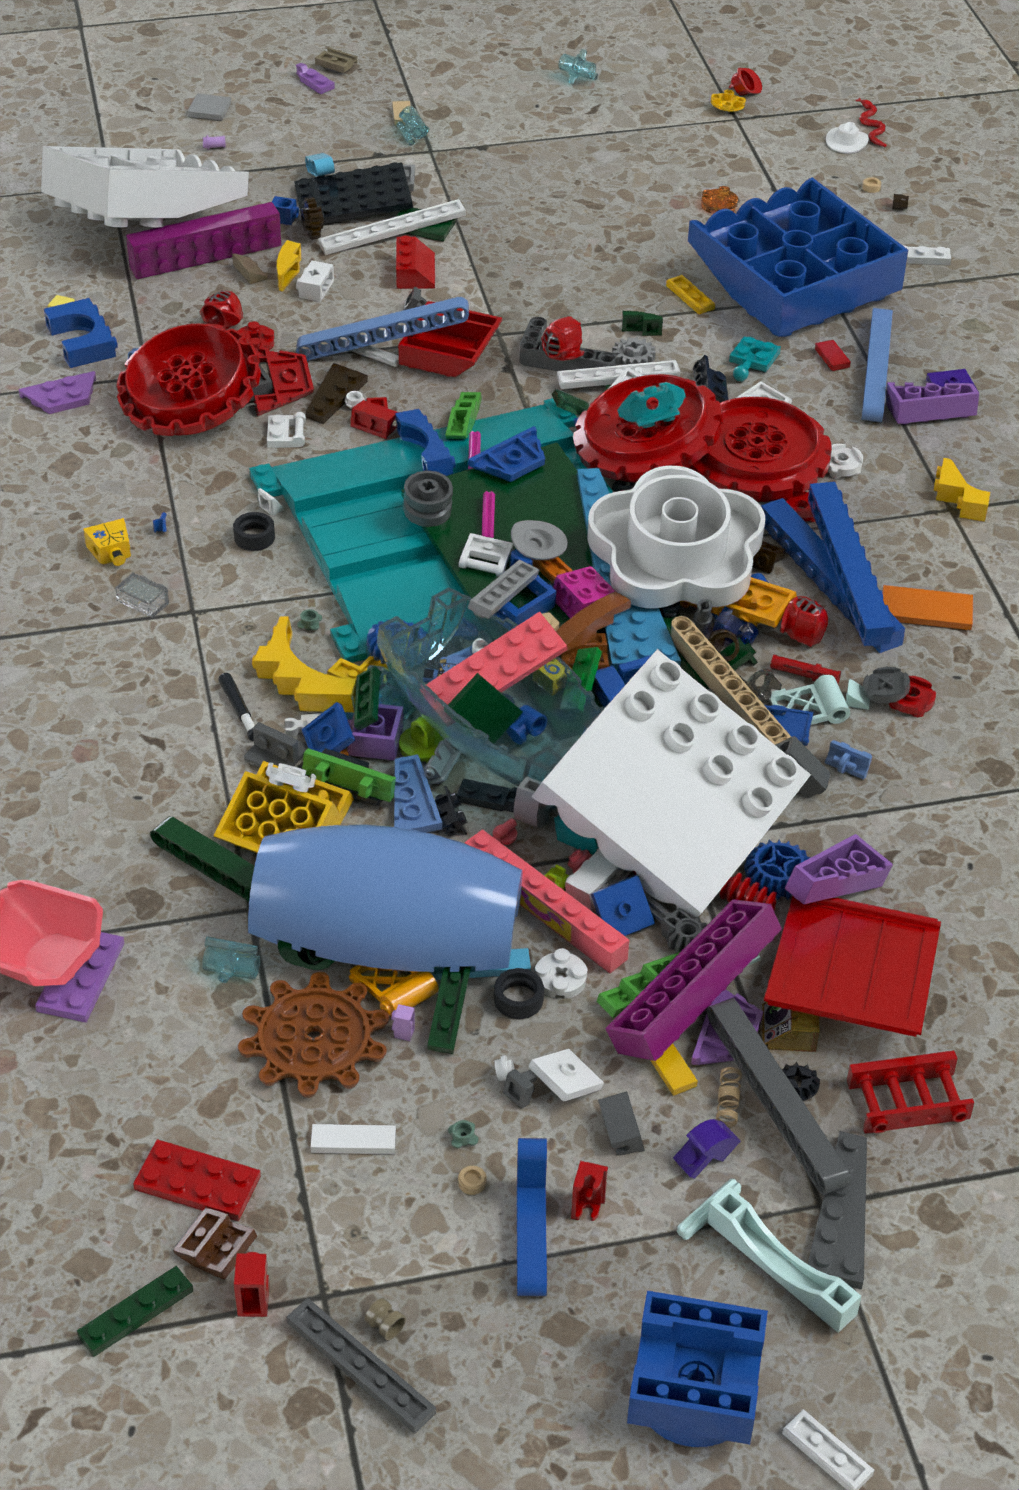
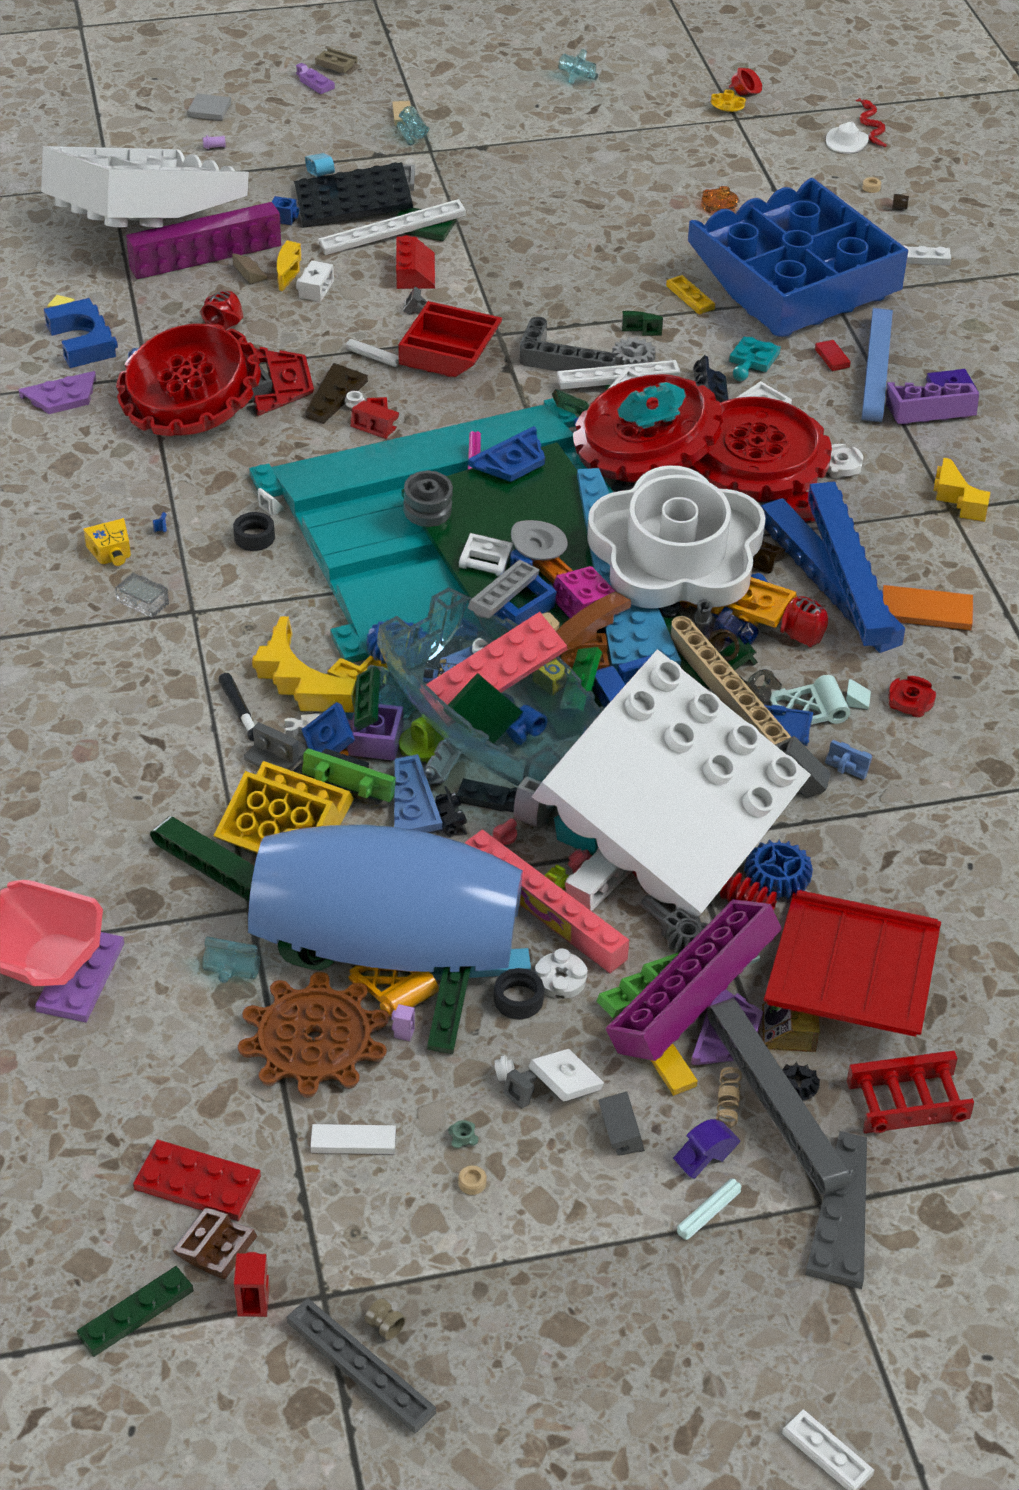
red plate [238,321,275,350] -> none
white plate [266,763,316,792] -> none
white plate [267,412,306,448] -> none
medium blue beam [296,297,469,361] -> none
sand green plate [297,609,322,630] -> none
dark brown gear [301,197,324,240] -> none
blue arch [395,409,456,476] -> none
bright green slope [445,392,482,439] -> none
dark pink axle [482,491,495,538] -> none
blue beam [517,1138,547,1296] -> none
red piece [541,316,584,361] -> none
red hinge [571,1161,608,1221] -> none
blue plate [590,875,655,936] -> none
blue piece [627,1291,768,1447] -> none
light aqua arch [707,1187,861,1333] -> none
red pin [770,654,841,684] -> none
medium lavender wedge [785,834,893,904] -> none
dark grey tile [863,666,911,703] -> none

